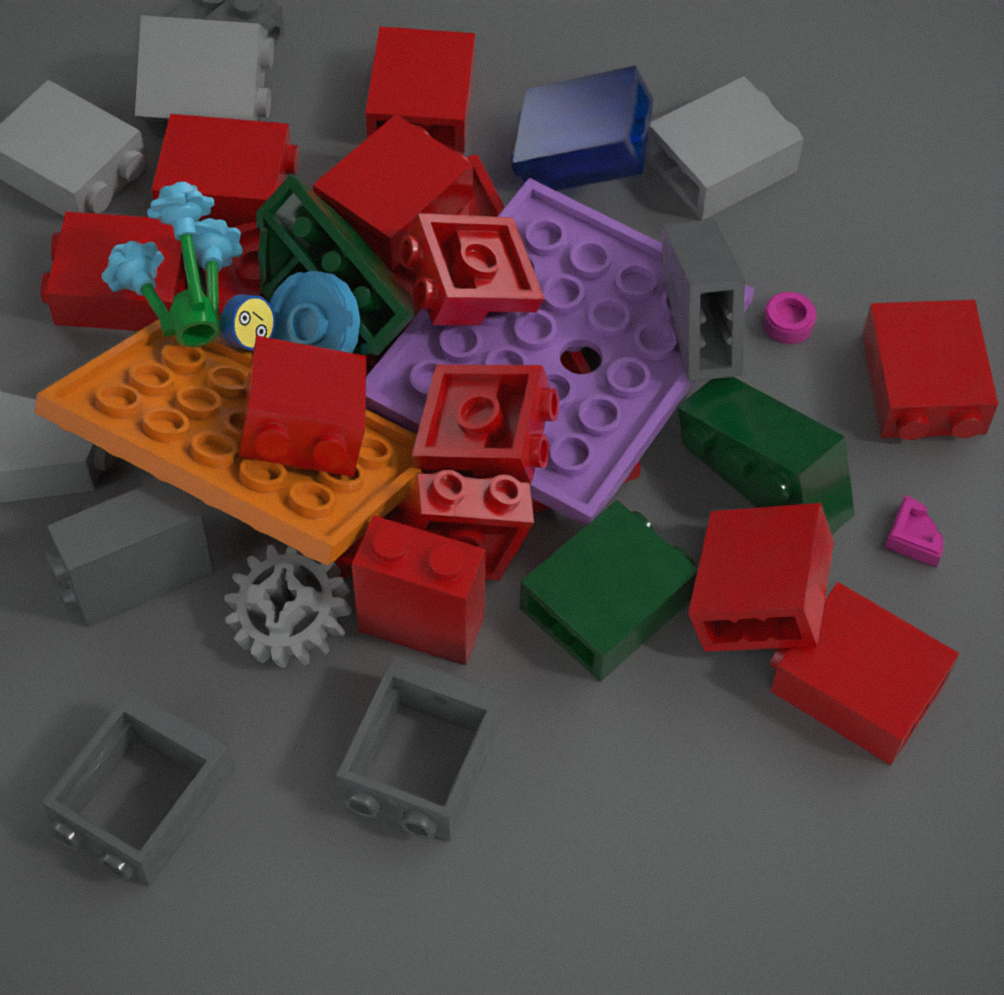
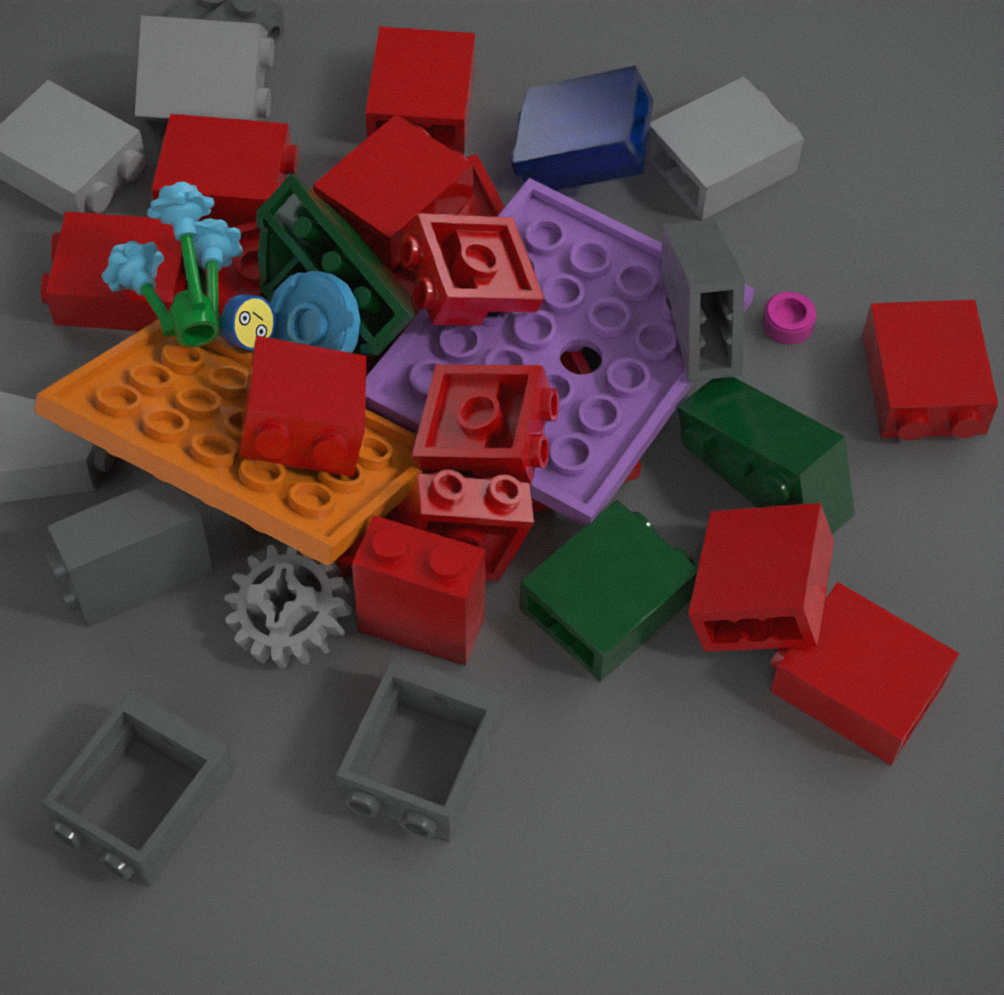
dark pink tile [884,495,943,567] -> none

